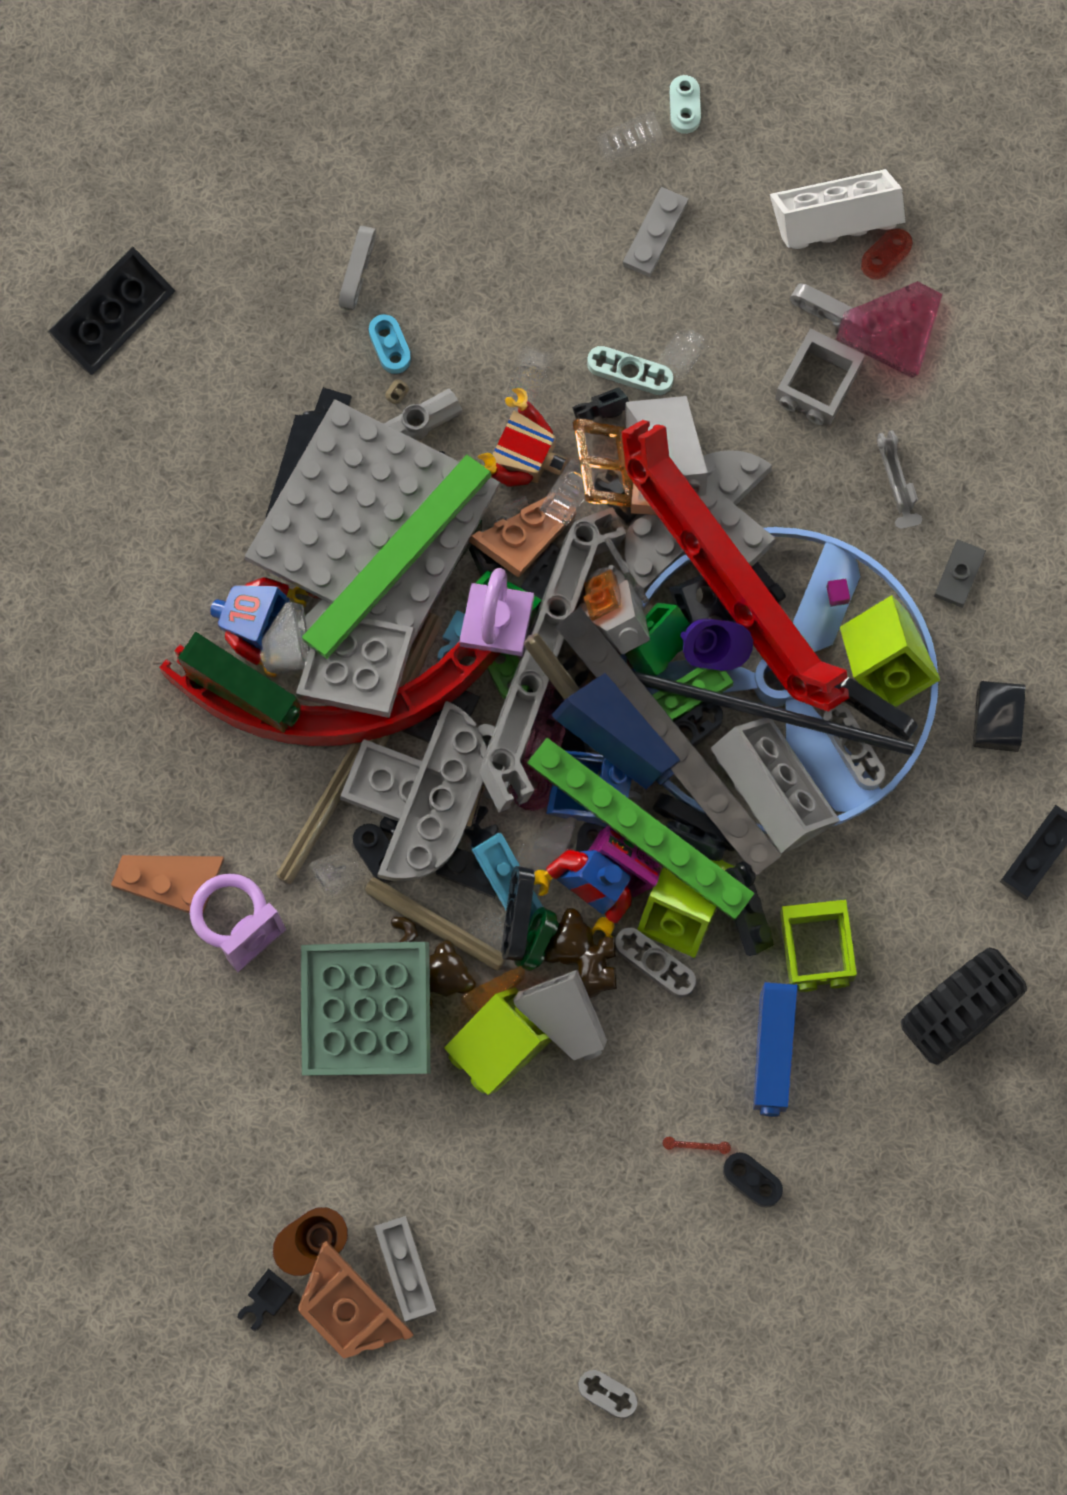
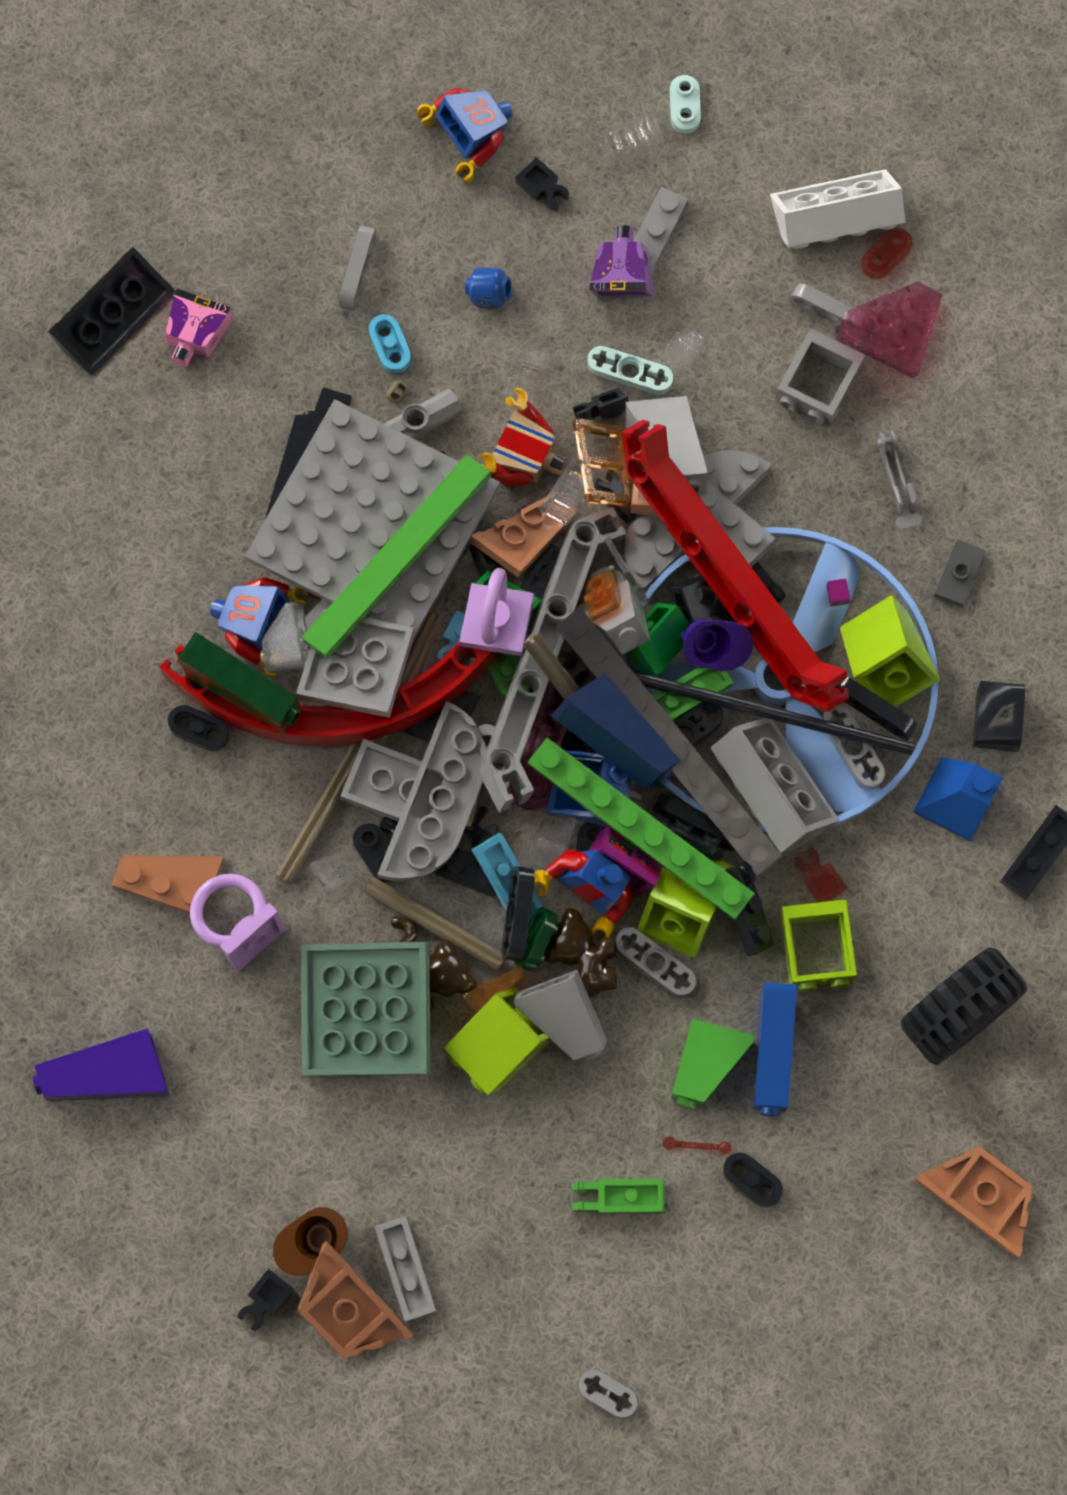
none -> dark purple slope [32,1028,170,1101]
none -> torso [166,288,233,367]
none -> black plate [168,705,229,751]
none -> torso [417,88,512,183]
none -> blue head [465,267,512,308]
none -> black plate [515,157,569,211]
none -> bright green hinge [572,1179,665,1214]
none -> torso [589,225,653,297]
none -> bright green slope [671,1019,755,1110]
none -> clear red plate [794,847,848,903]
none -> blue slope [913,757,1003,841]
none -> nougat wing [915,1146,1033,1259]

